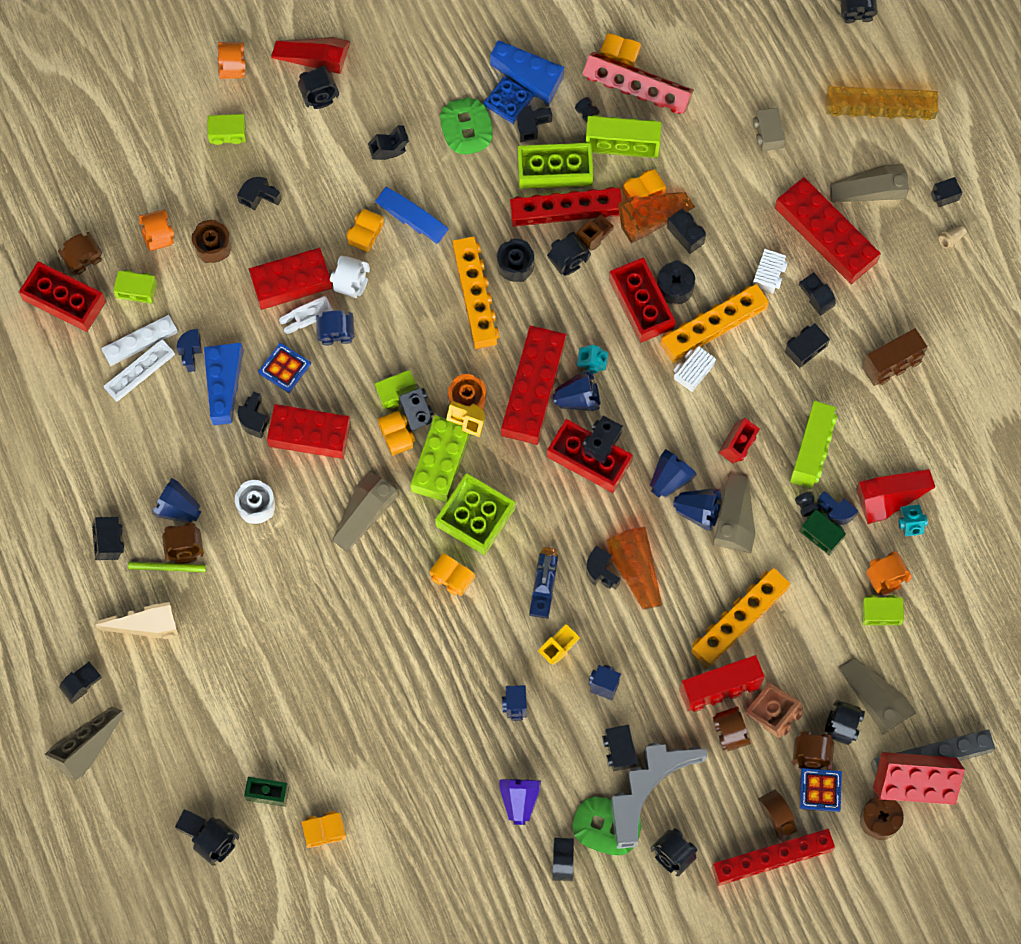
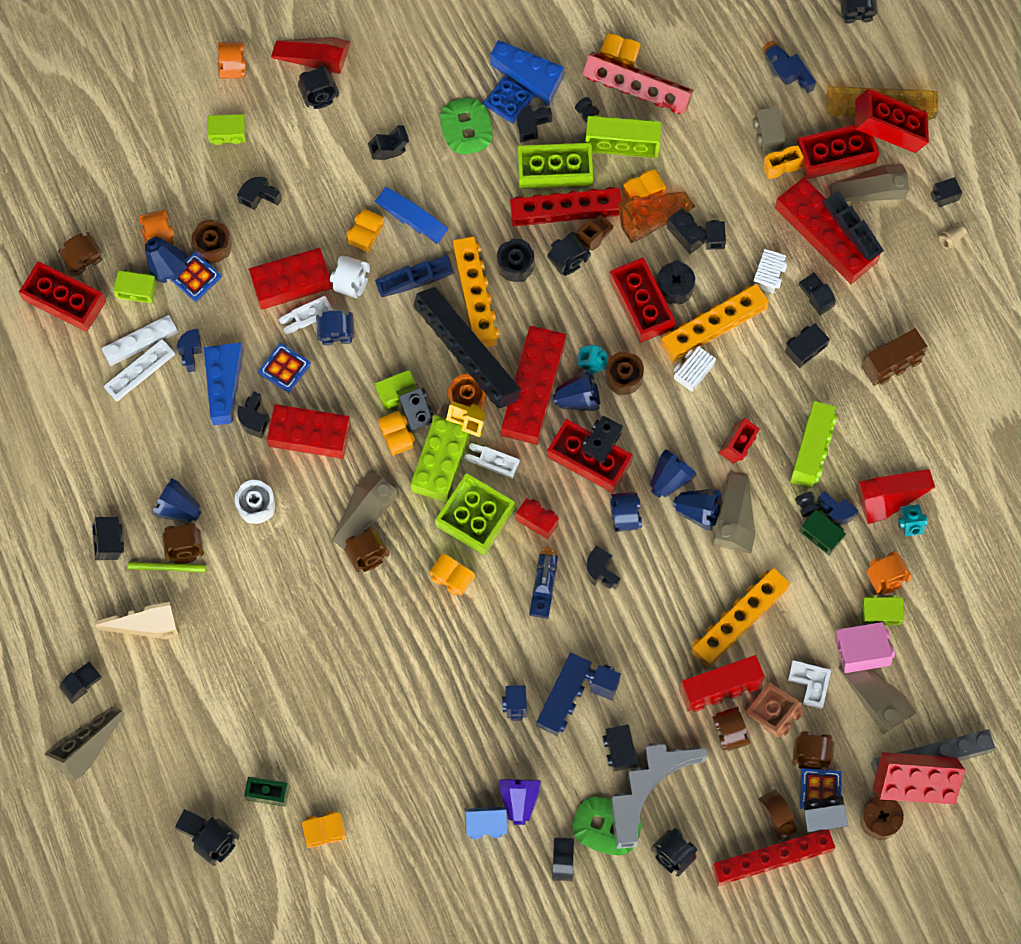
yellow brick [538,624,580,665] -> none
clear orange wedge [607,526,662,610] -> none
black brick [825,700,865,745] -> none
none -> dark blue cone [145,237,187,283]
none -> tile [169,252,222,303]
none -> reddish brown brick [344,527,390,572]
none -> dark blue slope [375,255,455,297]
none -> black brick [413,287,521,409]
none -> white hinge [464,443,520,479]
none -> medium blue brick [464,806,507,839]
none -> red brick [516,498,559,540]
none -> dark blue brick [536,652,593,737]
none -> reddish brown brick [605,351,644,395]
none -> dark blue brick [610,491,642,532]
none -> black brick [705,220,726,250]
none -> light orange brick [762,146,804,179]
none -> dark blue plate [763,41,816,93]
none -> white plate [788,660,831,709]
none -> red brick [796,124,879,180]
none -> brick [803,795,848,832]
none -> black slope [822,191,884,261]
none -> bright pink brick [835,622,895,673]
none -> red brick [855,88,929,153]

